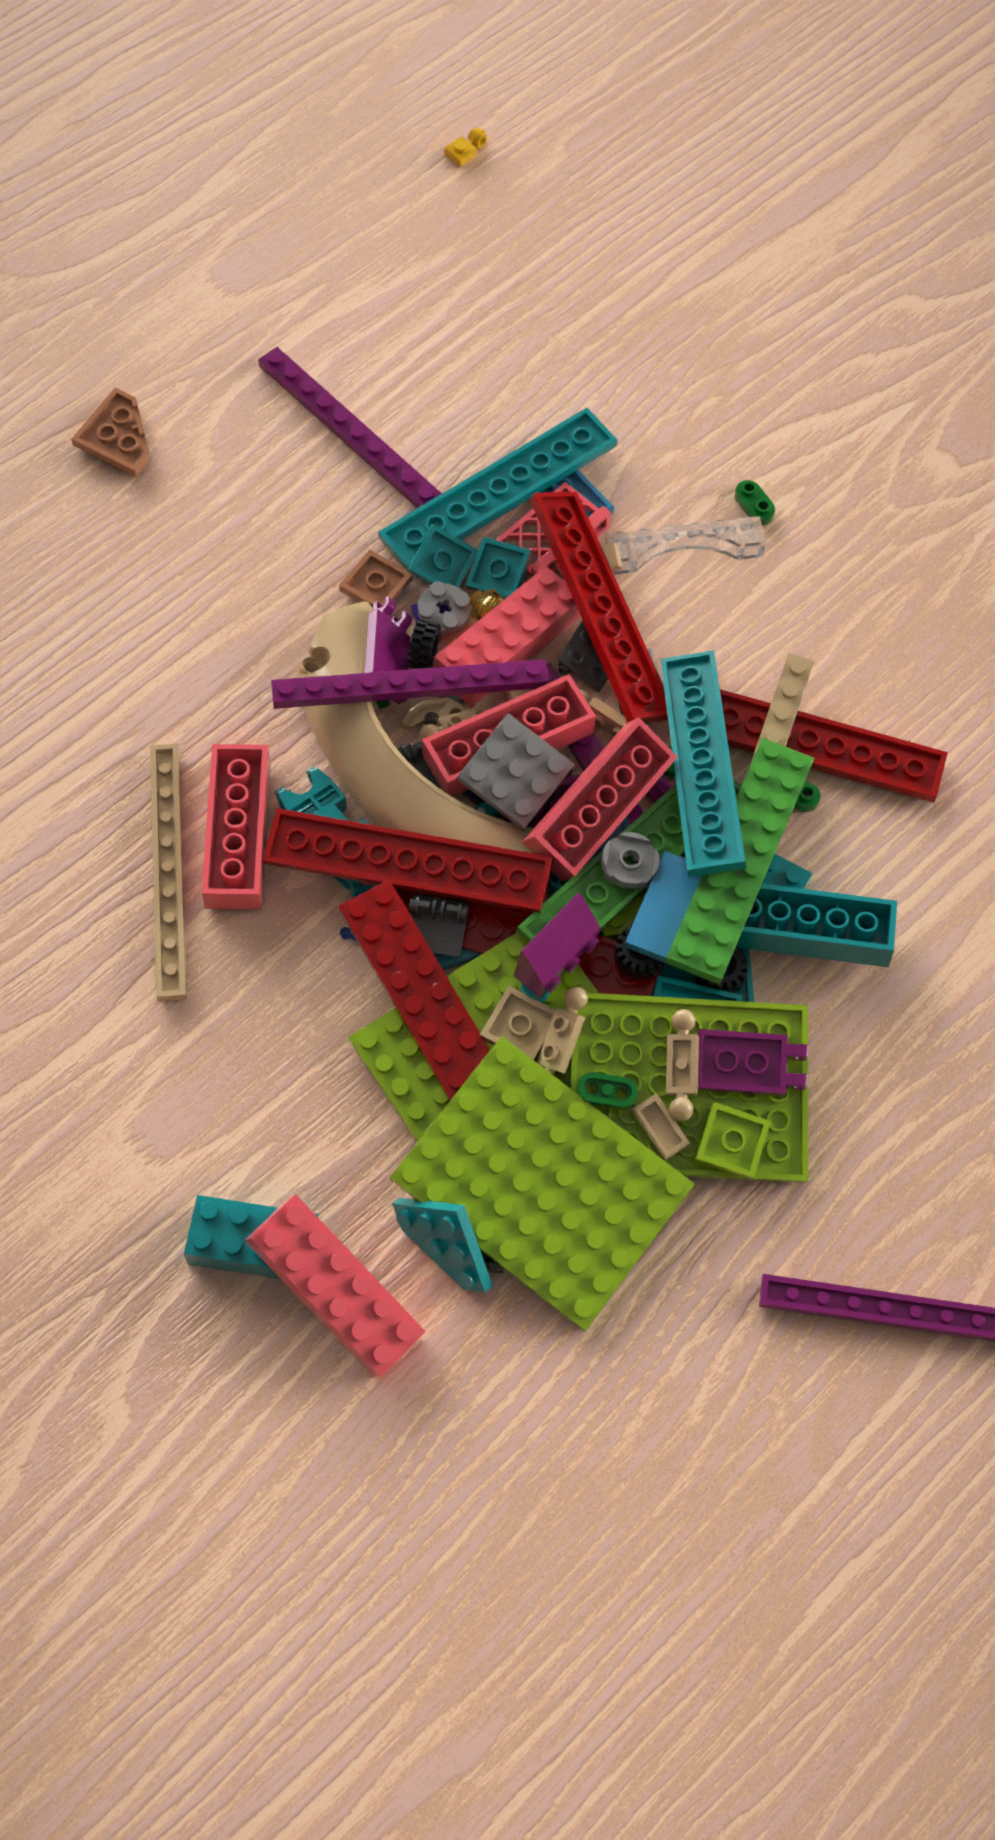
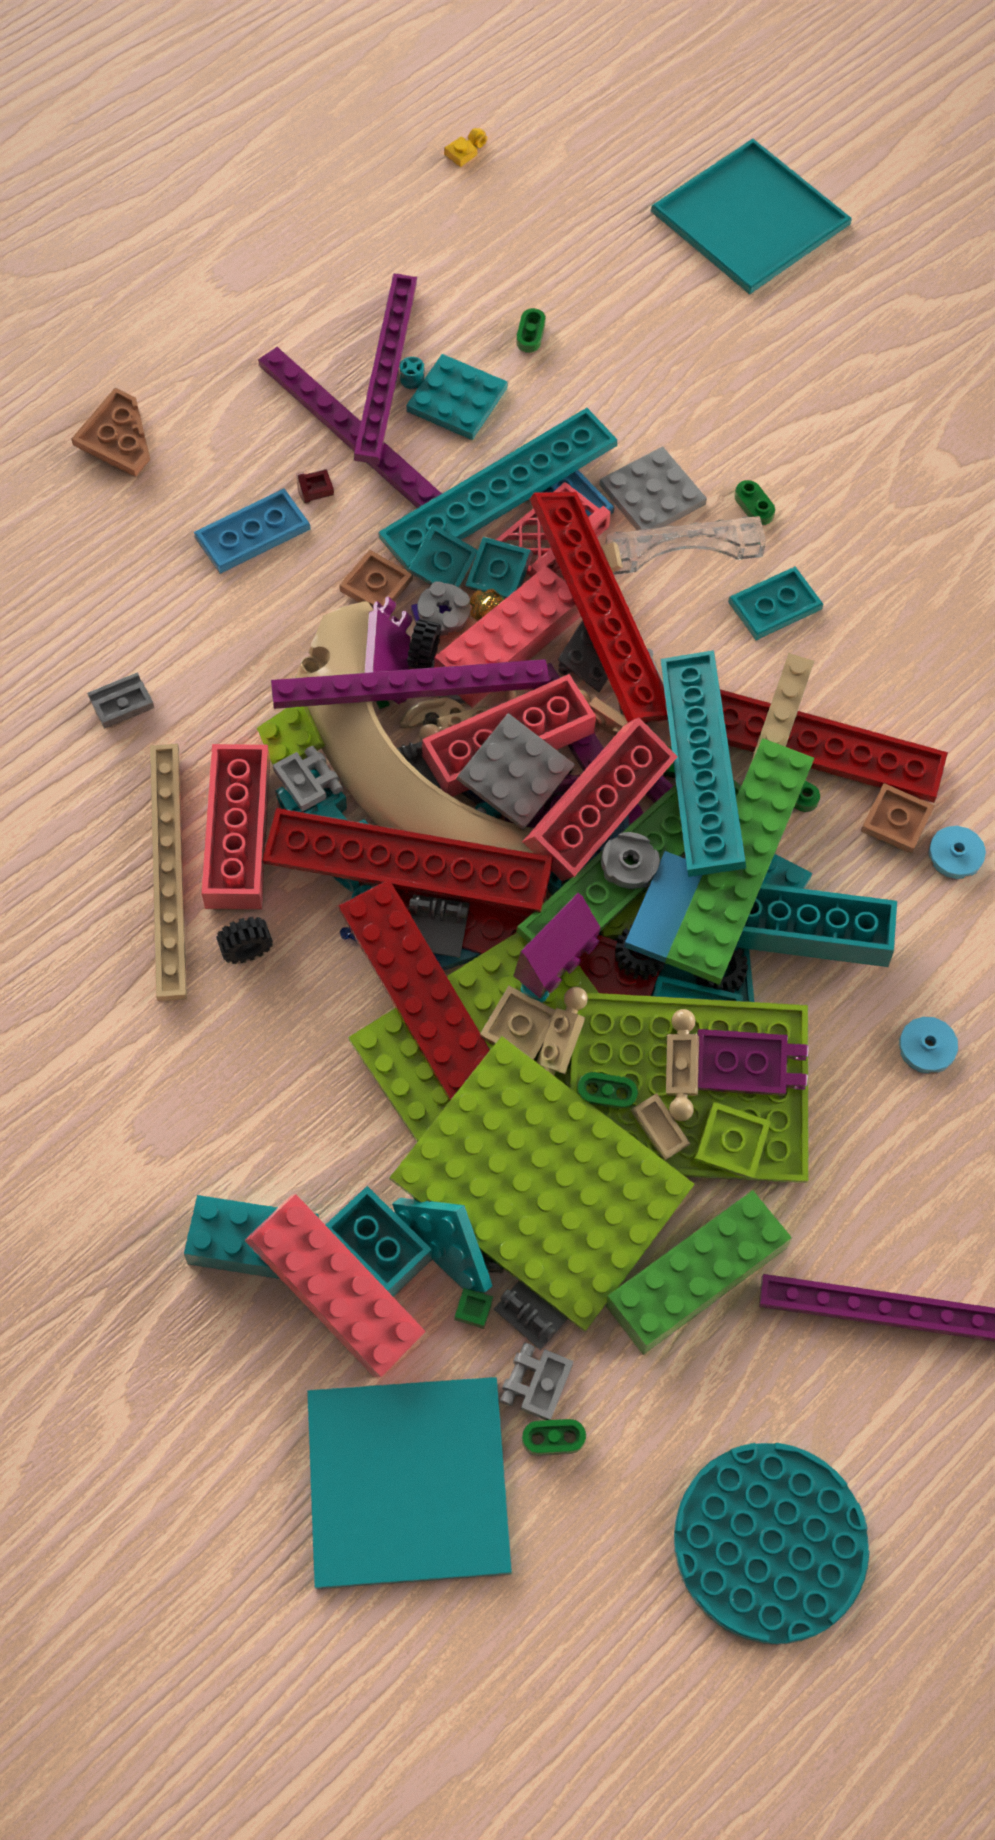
none -> flat silver plate [87,672,154,729]
none -> dark azure tile [194,488,310,574]
none -> black tyre [216,917,273,964]
none -> lime plate [257,706,325,765]
none -> light grey plate [273,746,343,812]
none -> dark red tile [296,469,334,504]
none -> teal tile [307,1377,512,1589]
none -> teal brick [325,1186,432,1297]
none -> magenta plate [354,273,417,465]
none -> teal wheel [400,357,424,389]
none -> teal plate [406,354,508,440]
none -> green plate [454,1288,493,1329]
none -> dark grey hinge [494,1281,568,1350]
none -> light grey plate [500,1343,574,1420]
none -> green plate [516,308,546,353]
none -> green plate [522,1419,586,1456]
none -> light grey plate [600,446,707,538]
none -> bright green brick [605,1190,792,1355]
none -> teal tile [651,138,852,295]
none -> teal tile [674,1443,870,1645]
none -> teal tile [728,566,824,640]
none -> nougat plate [861,783,935,854]
none -> medium azure plate [899,1017,958,1074]
none -> medium azure plate [928,826,986,879]

